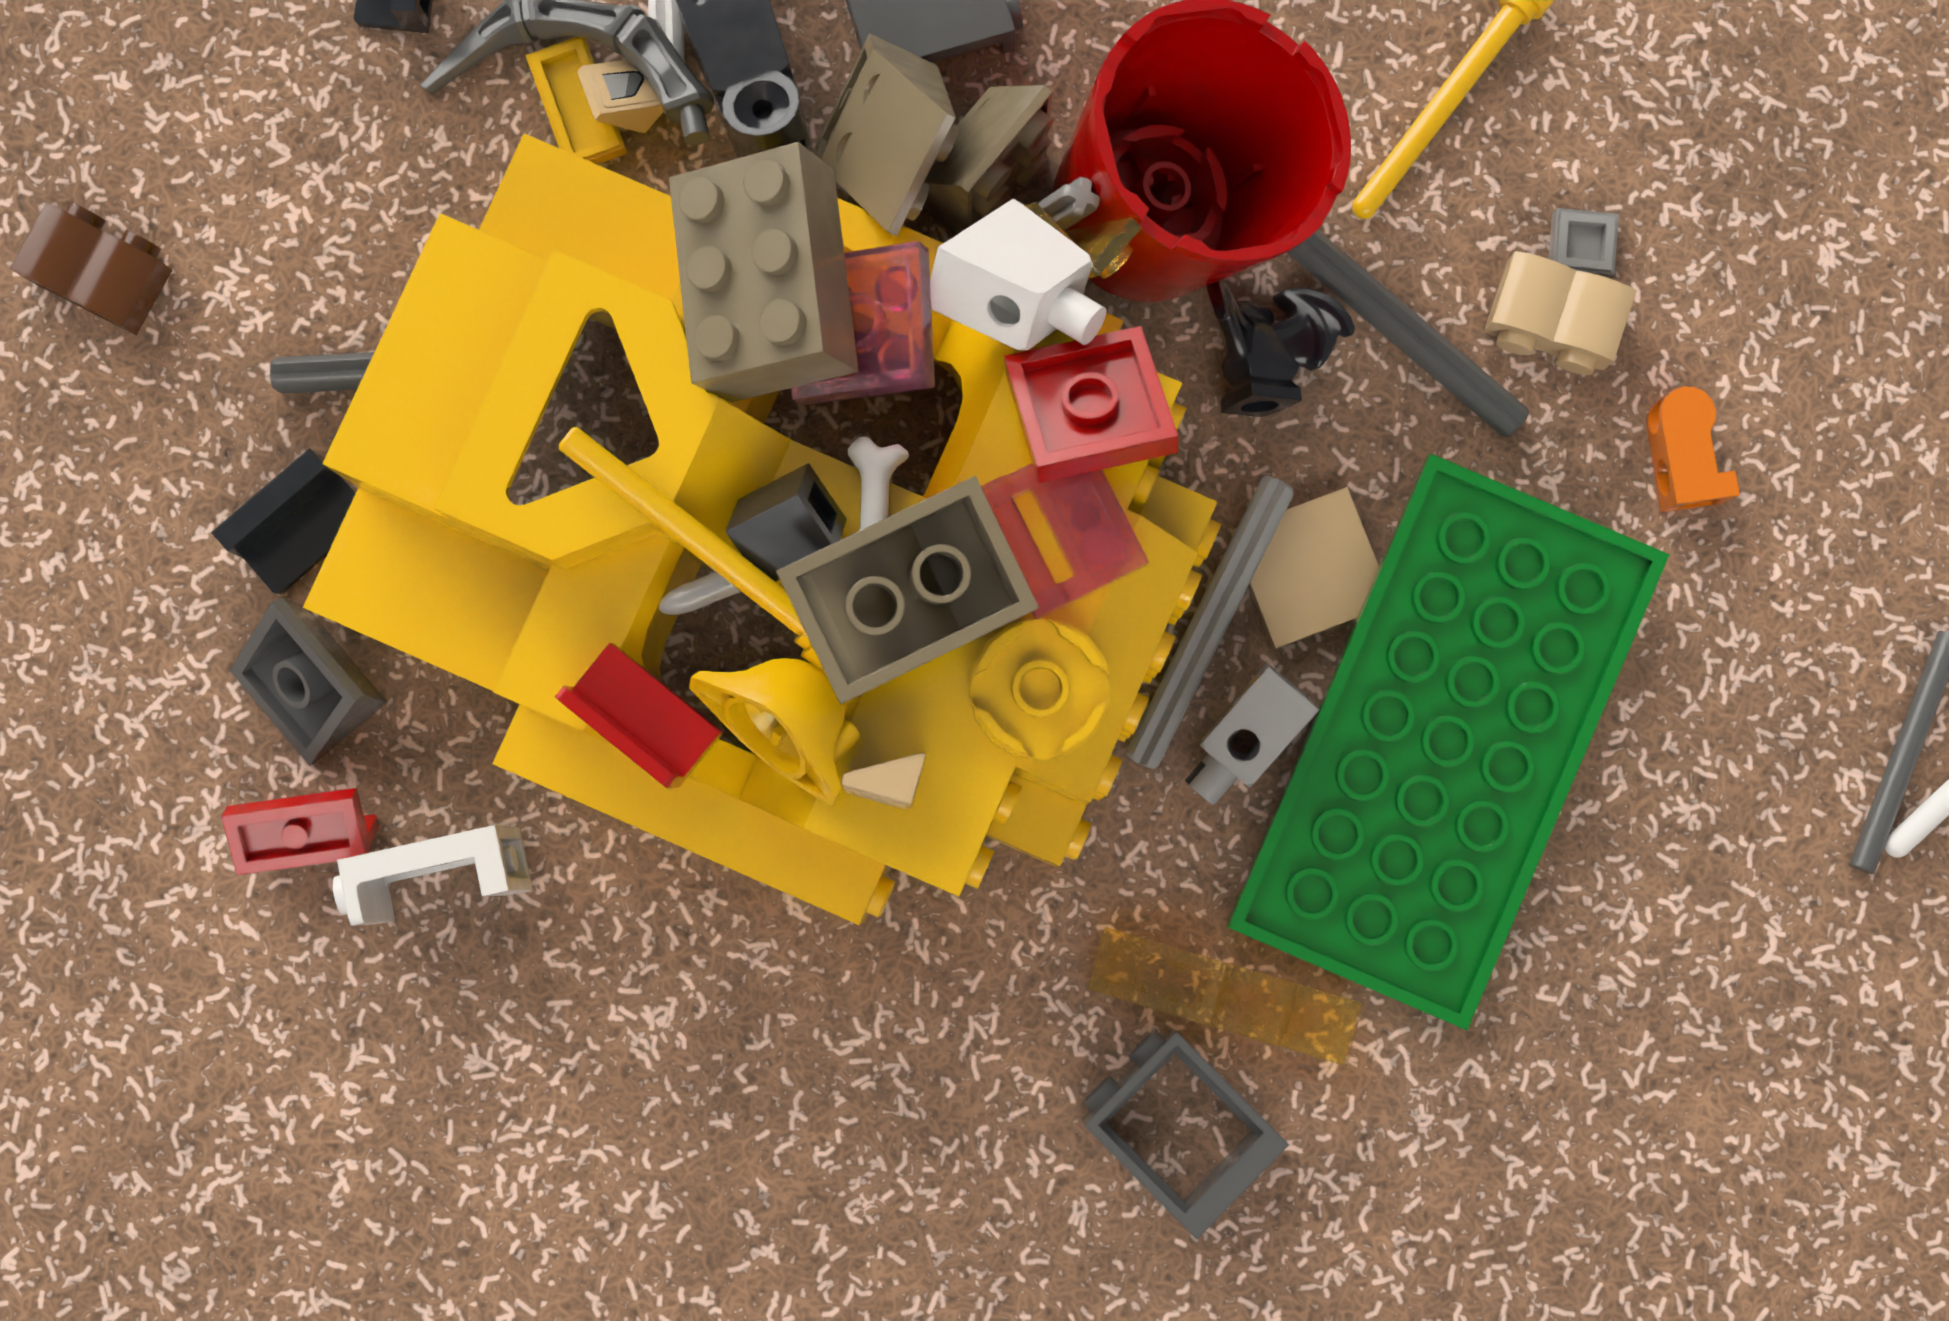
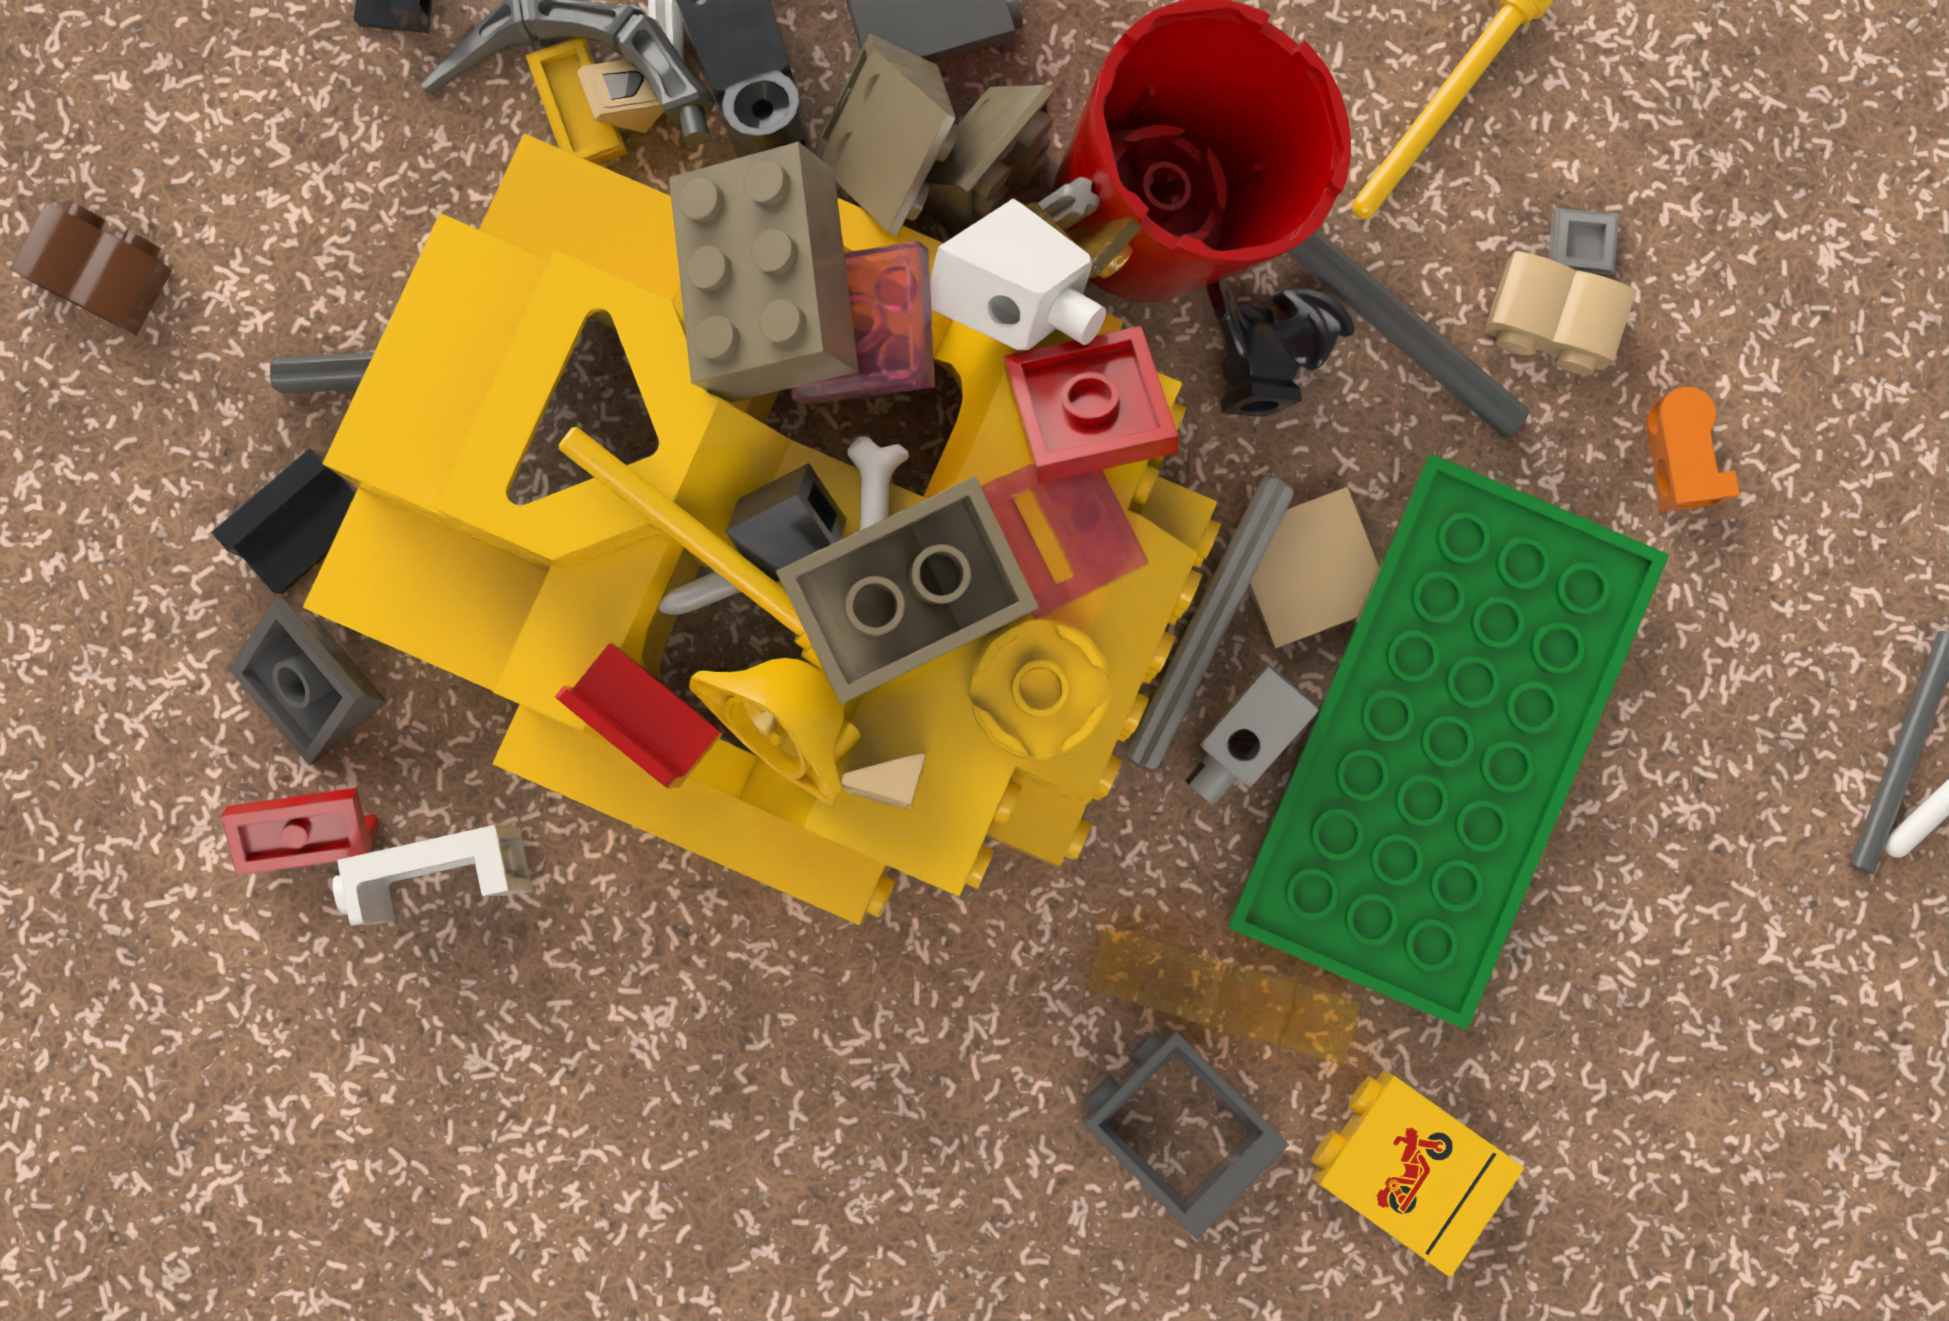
none -> yellow panel [1311,1071,1525,1278]

